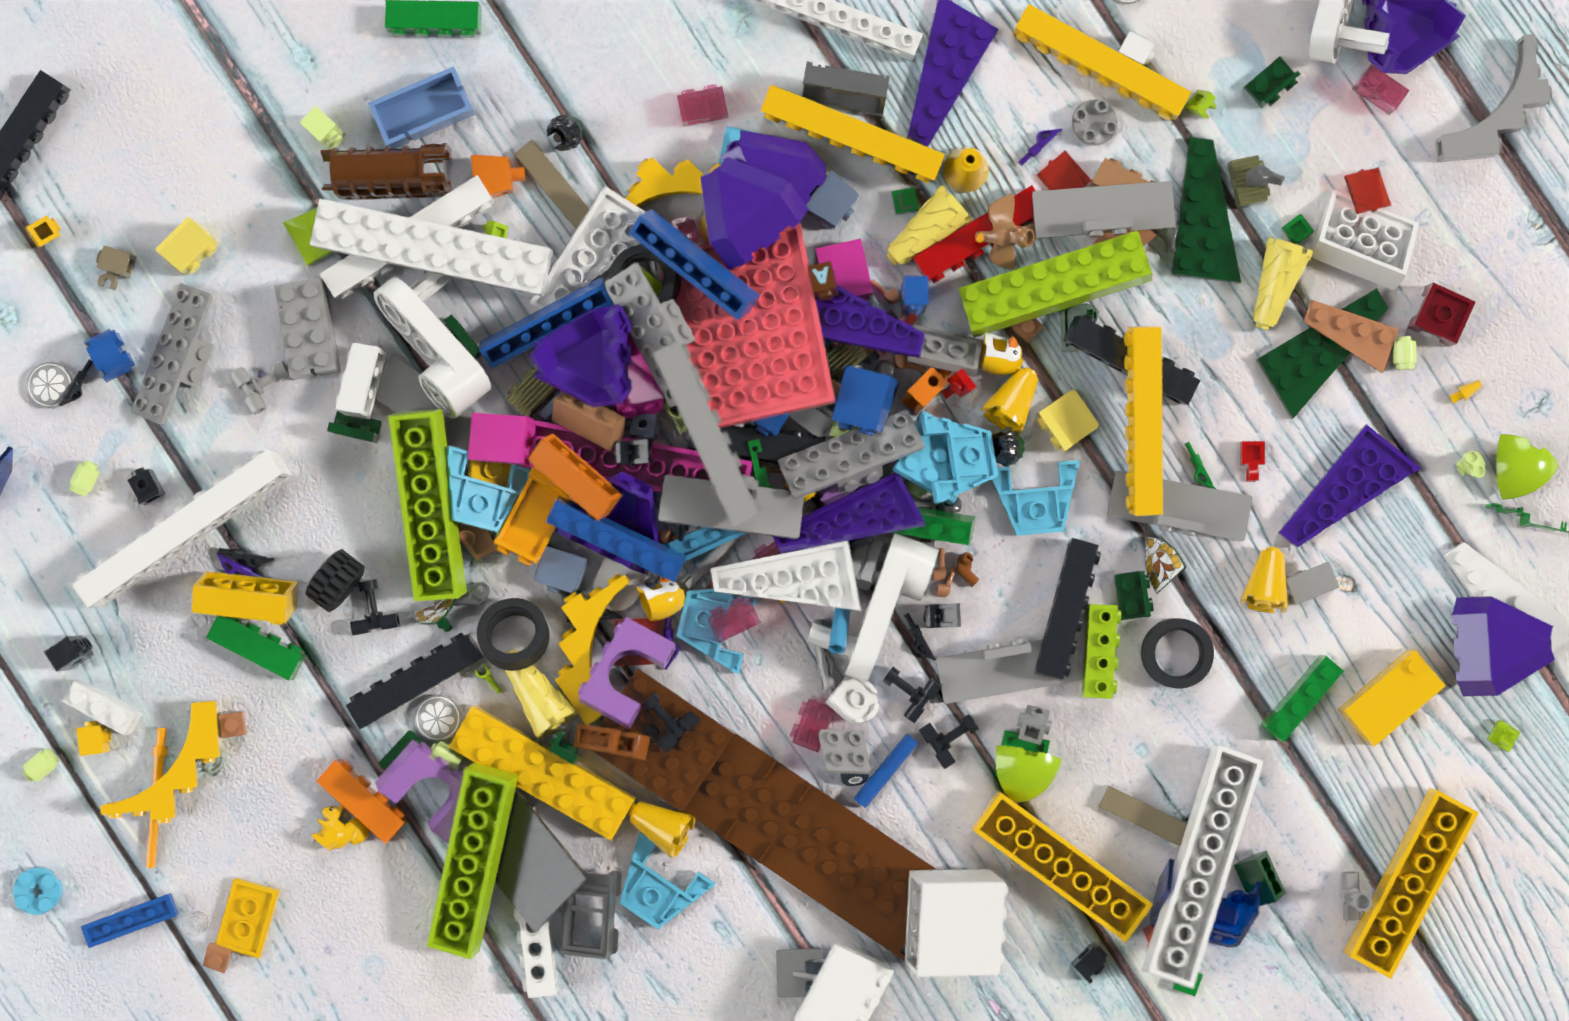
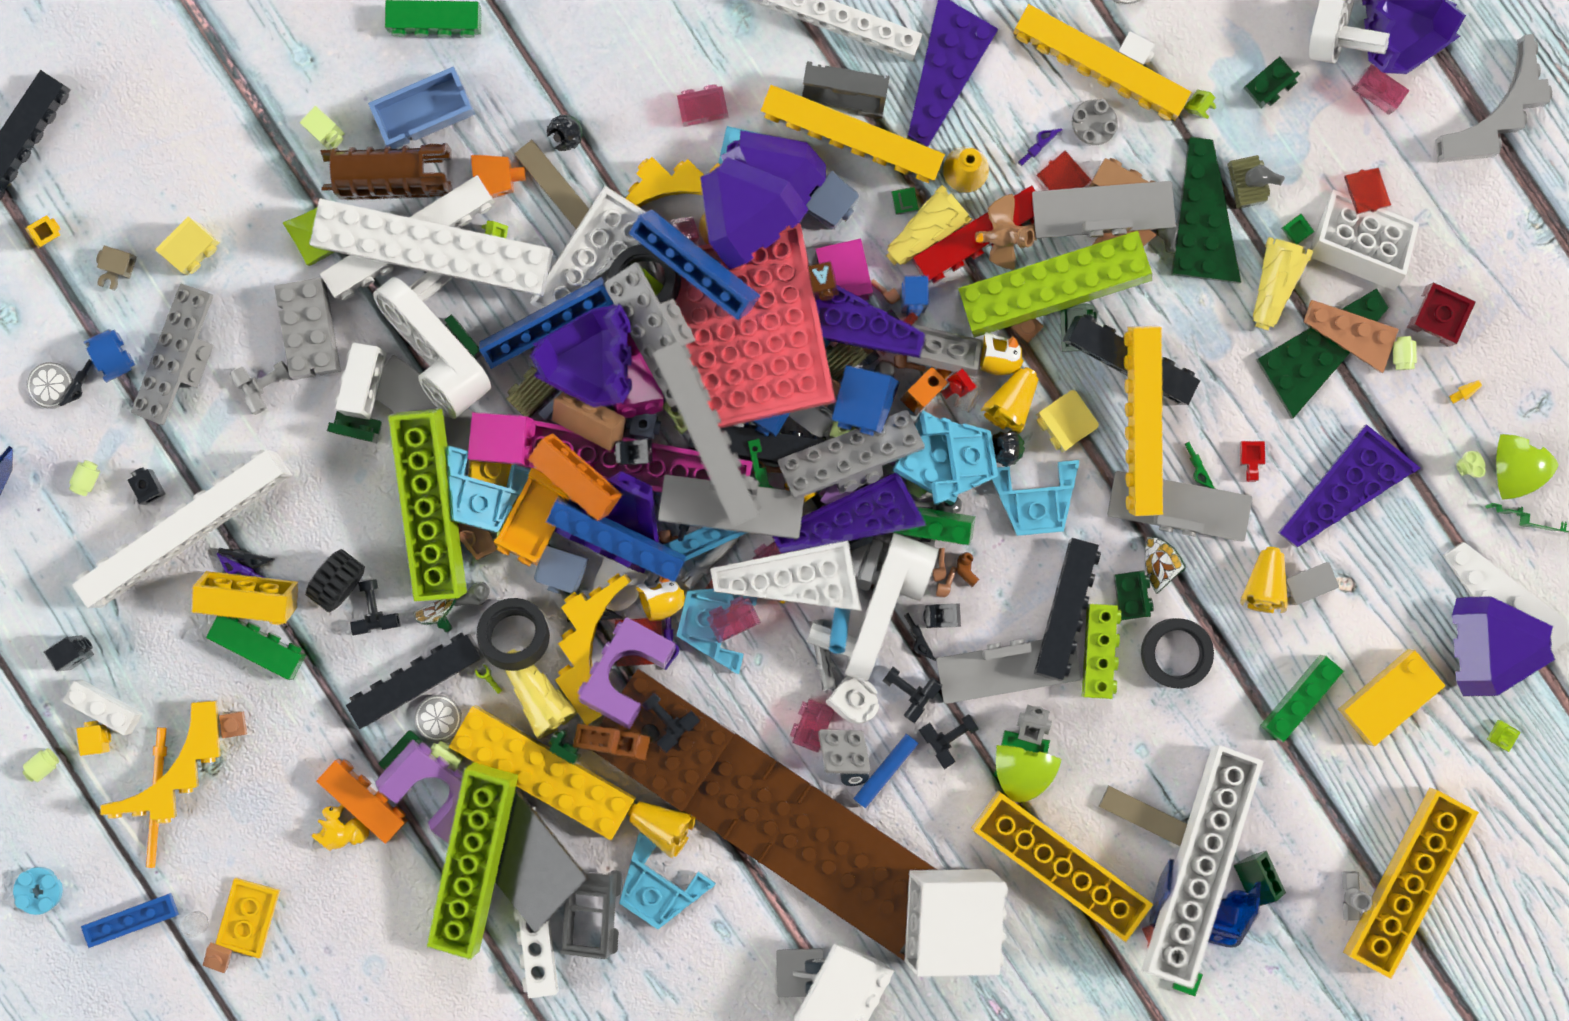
black brick [1071,944,1108,984] -> none

